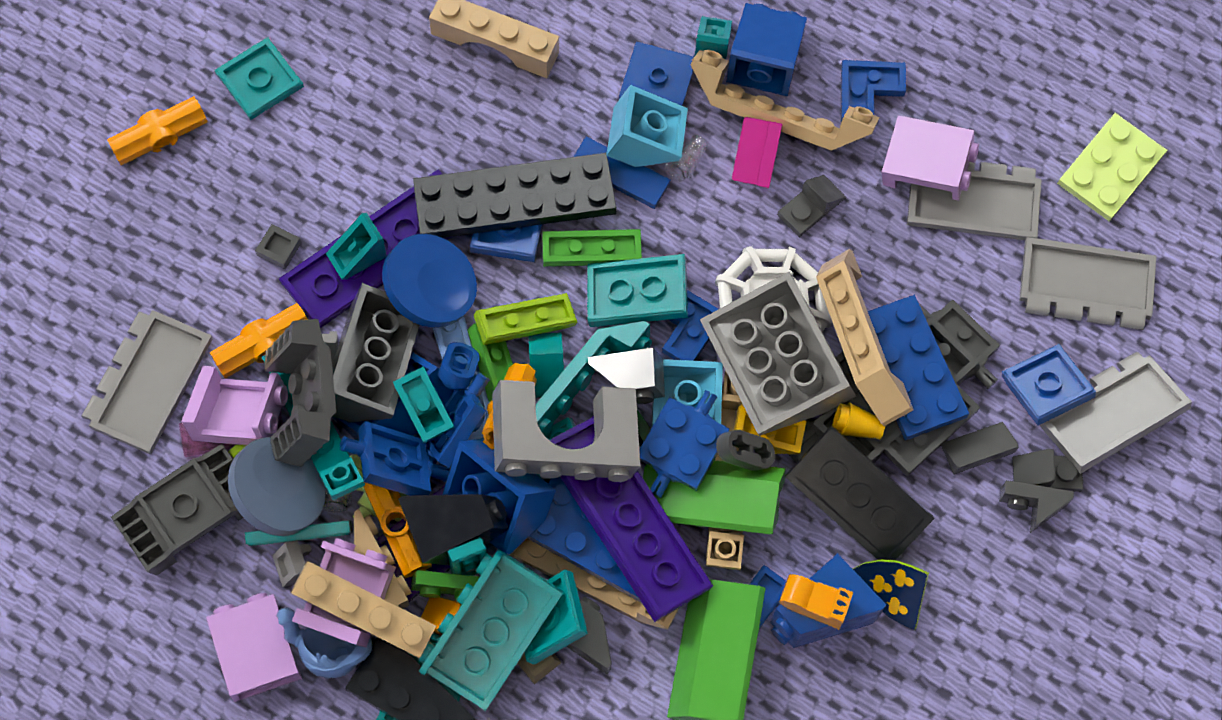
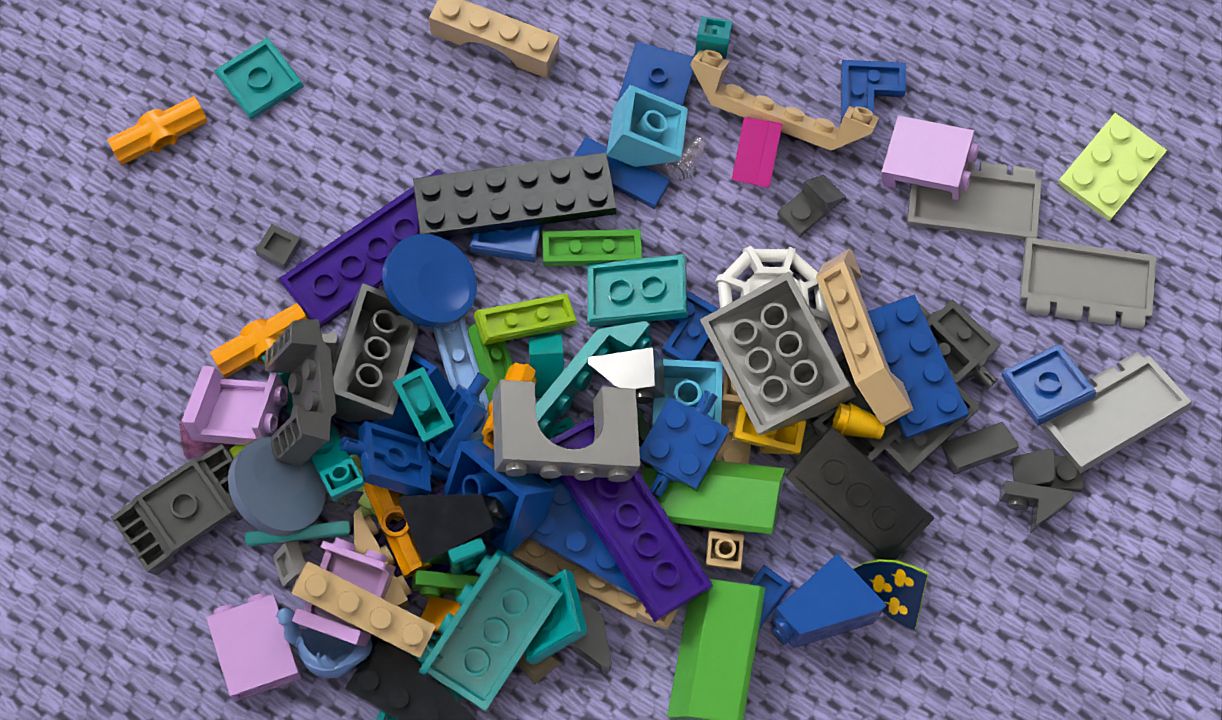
light grey hinge [81,310,213,455] -> none
teal slope [326,213,387,280] -> none
blue plate [438,342,480,390] -> none
dark grey beam [716,430,775,471] -> none
blue slope [726,3,807,97] -> none
light orange leg [779,574,853,630] -> none

